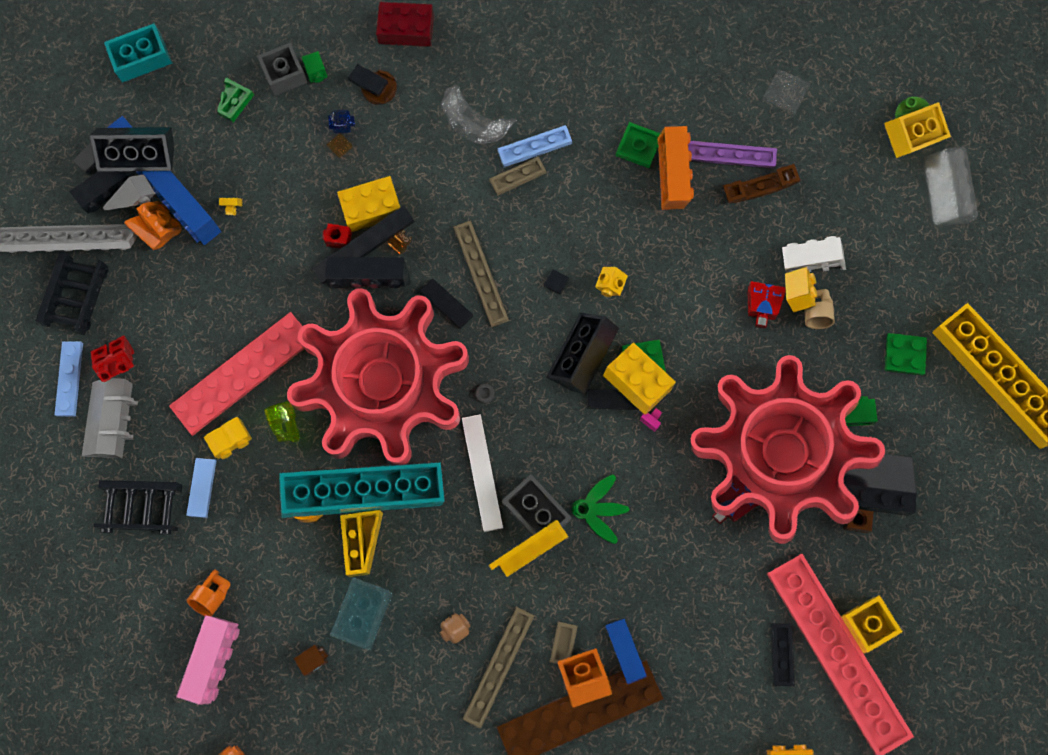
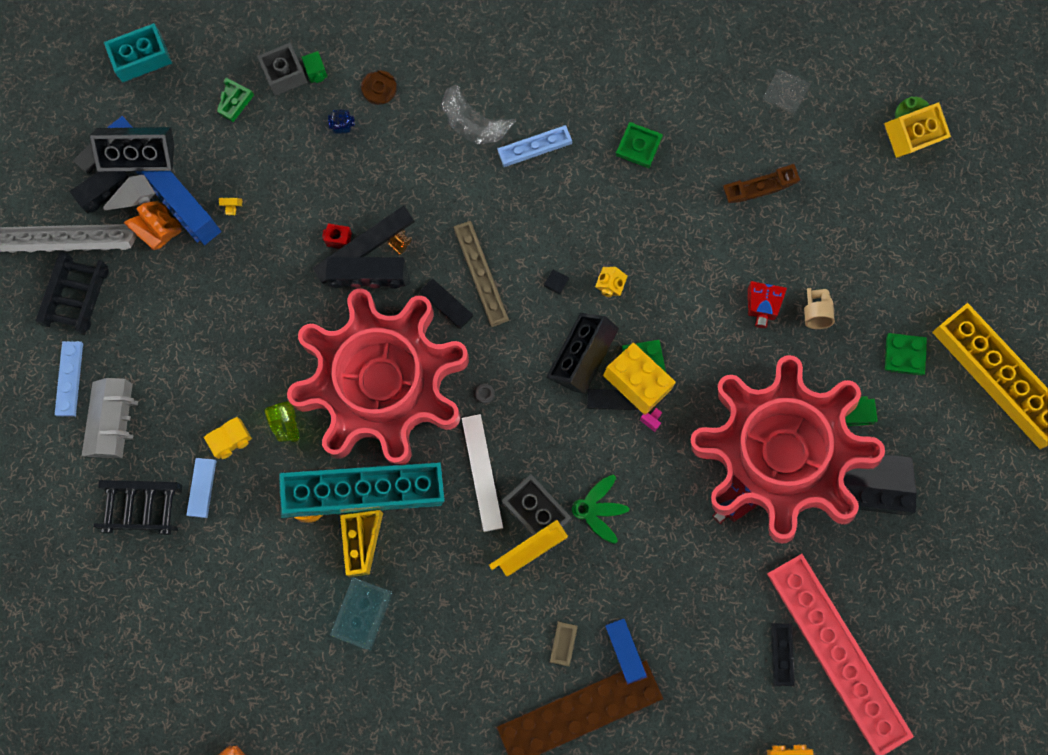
red hips [91,336,134,382] -> none
coral plate [169,312,304,436] -> none
bright pink brick [177,615,240,704] -> none
orange piece [186,570,231,616] -> none
reddish brown brick [294,645,328,676] -> none
clear orange tile [327,133,353,158] -> none
yellow brick [337,176,400,232] -> none
black tile [348,64,388,97] -> none
dark red brick [376,2,434,47] -> none
medium nougat head [439,613,470,644] -> none
dark tan tile [463,607,534,729] -> none
dark tan tile [489,156,546,196] -> none
orange brick [557,648,612,708] -> none
orange brick [658,126,694,210] -> none
medium lavender plate [688,141,777,168] -> none
white wedge [782,236,846,273] -> none
yellow brick [785,267,818,312] -> none
yellow brick [841,595,902,653] -> none
reddish brown brick [843,509,874,533] -> none
clear slope [922,147,978,227] -> none

